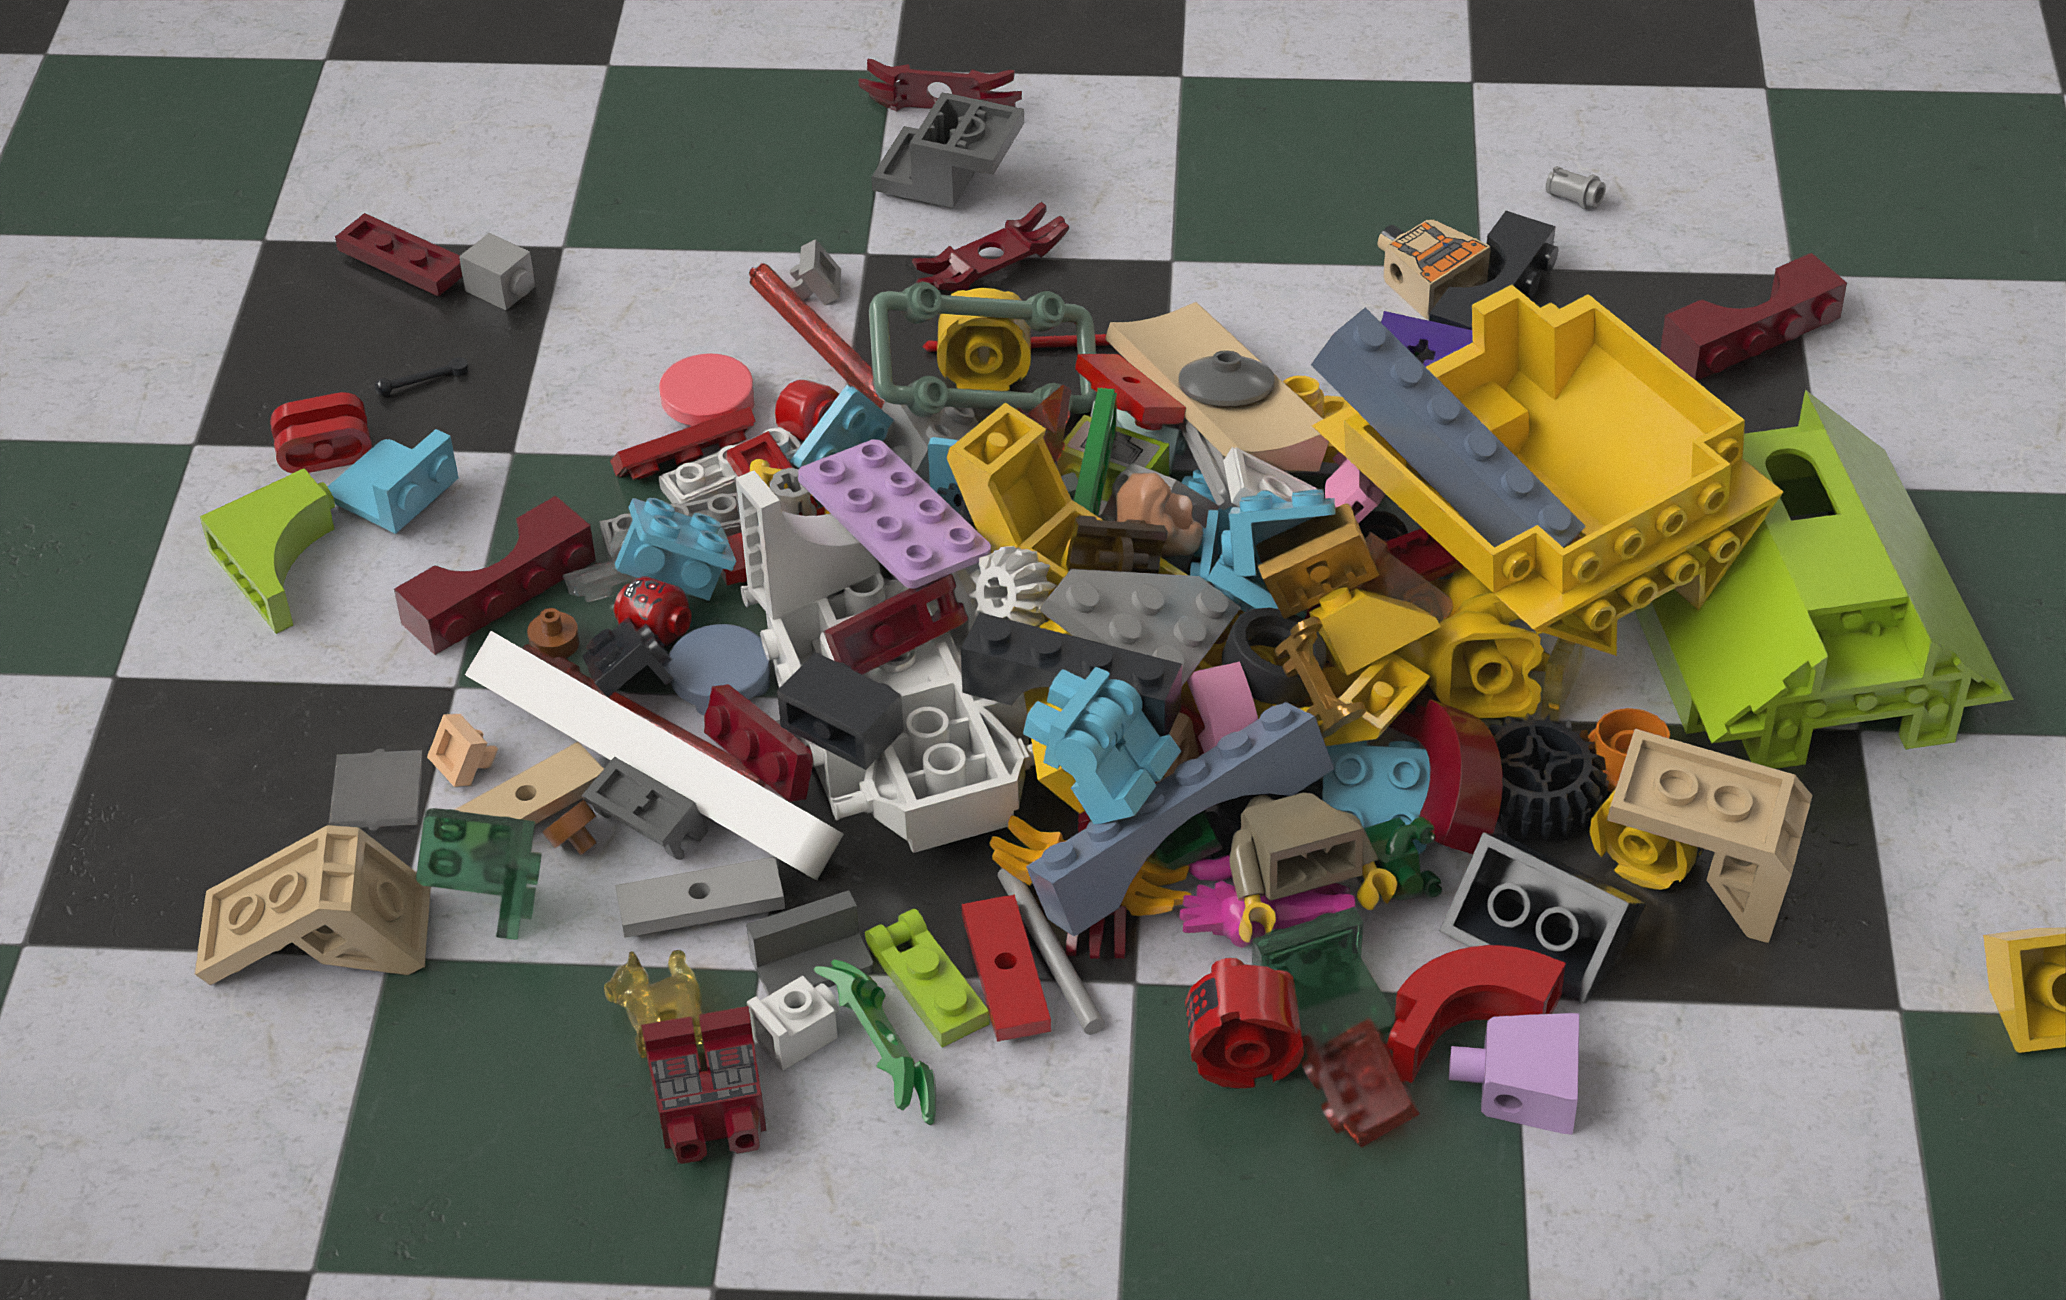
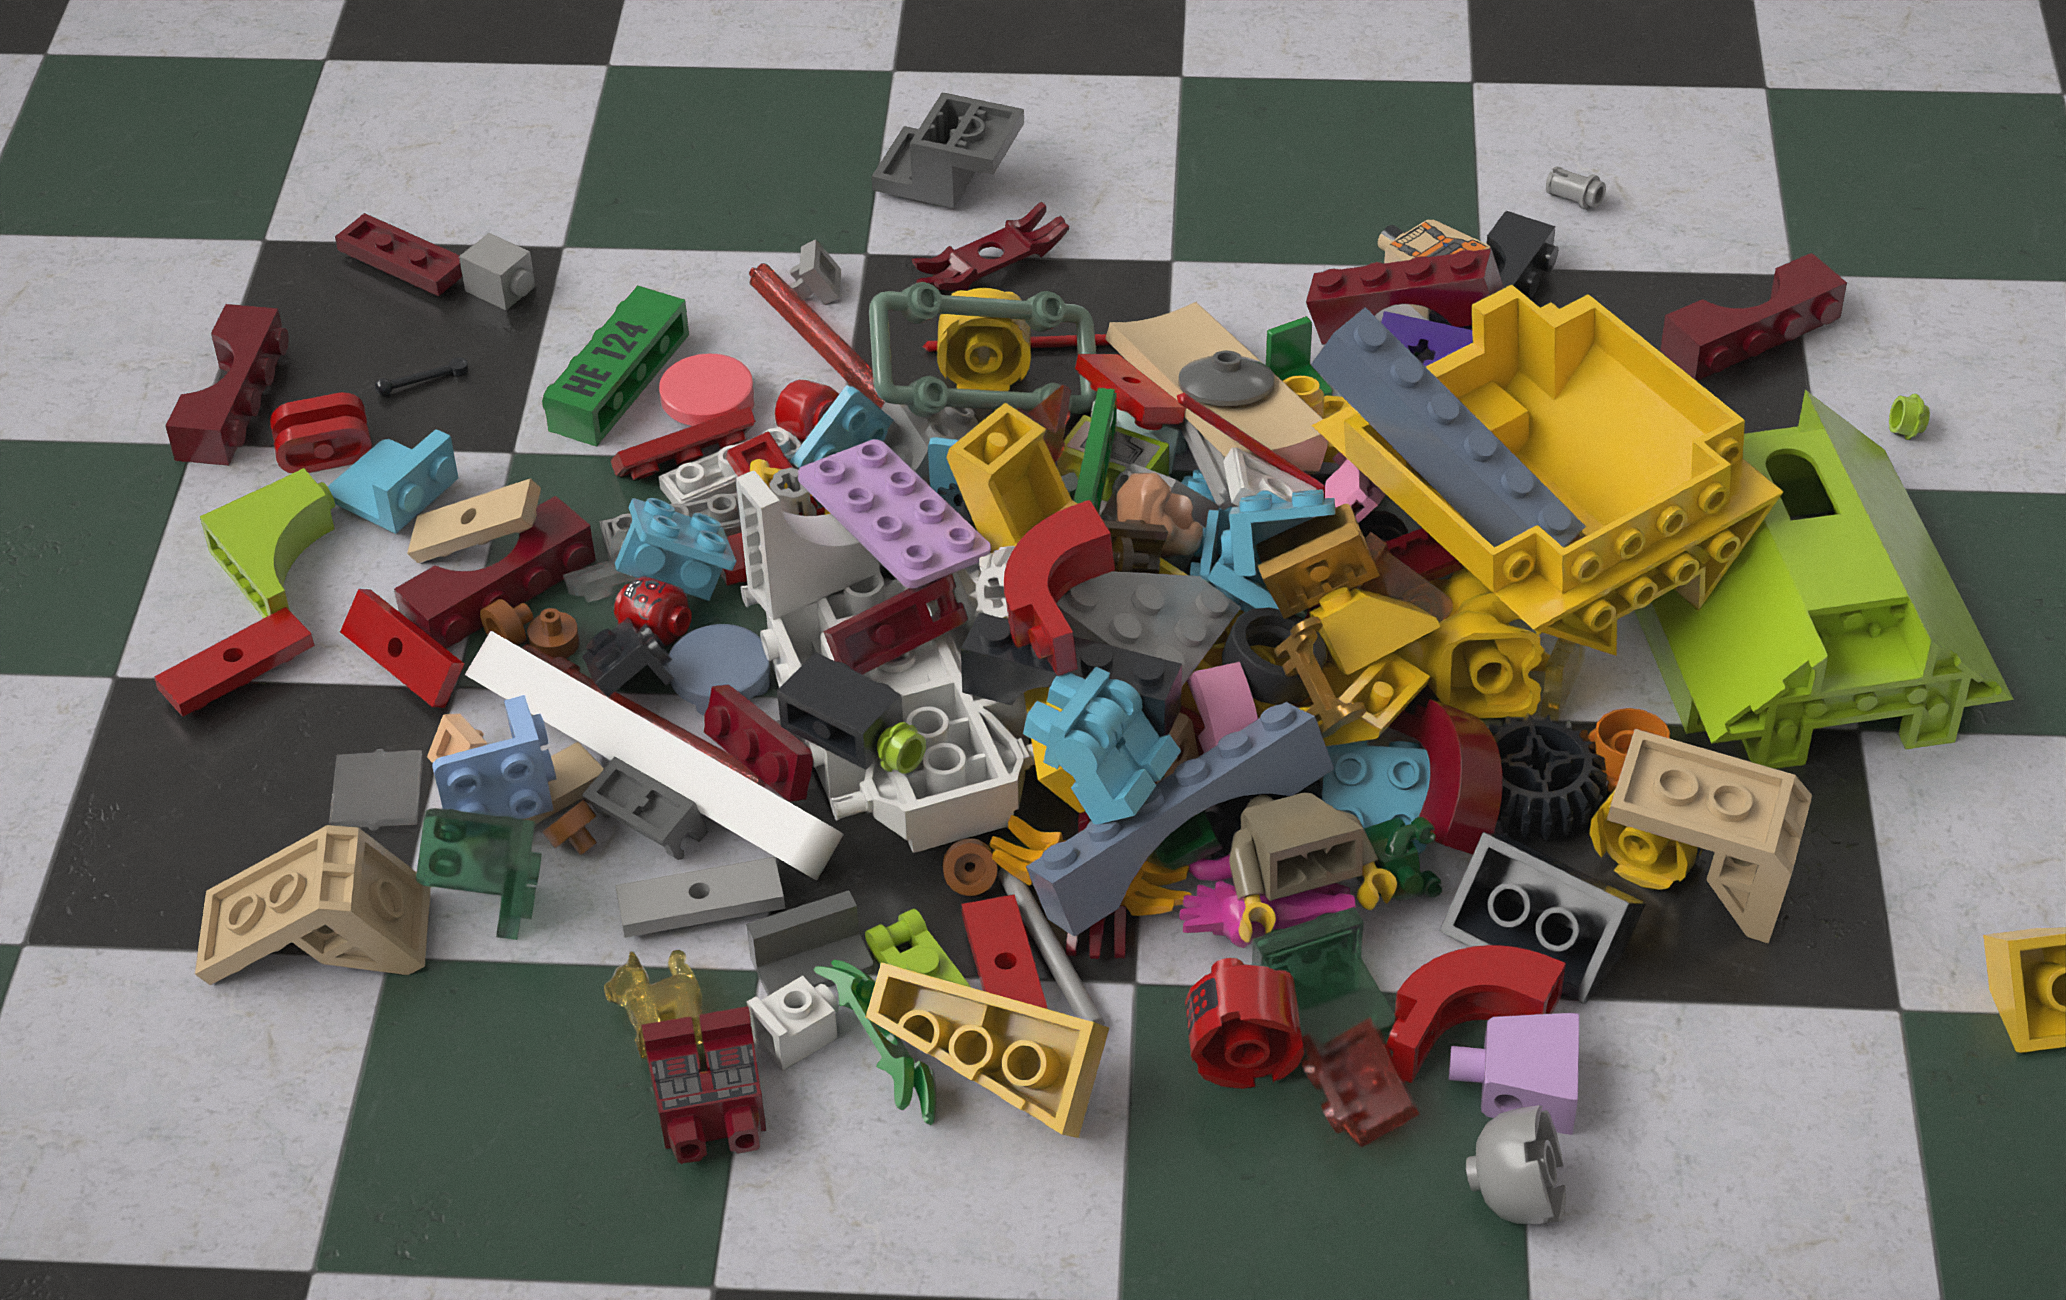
dark red piece [858,58,1022,111] -> none
none -> red tile [154,607,315,717]
none -> dark red arch [165,304,289,466]
none -> red tile [340,589,464,708]
none -> tan tile [407,478,541,563]
none -> light blue bracket [432,695,556,836]
none -> dark orange tile [480,599,533,646]
none -> green brick [542,285,690,447]
none -> yellow wedge [866,962,1109,1138]
none -> lime plate [877,722,926,774]
none -> dark orange tile [943,839,997,896]
none -> red arch [1003,500,1115,676]
none -> red axle [1177,393,1325,498]
none -> green bracket [1266,316,1333,396]
none -> dark red arch [1306,248,1504,344]
none -> light grey cylinder [1466,1105,1566,1224]
none -> lime plate [1889,393,1930,440]

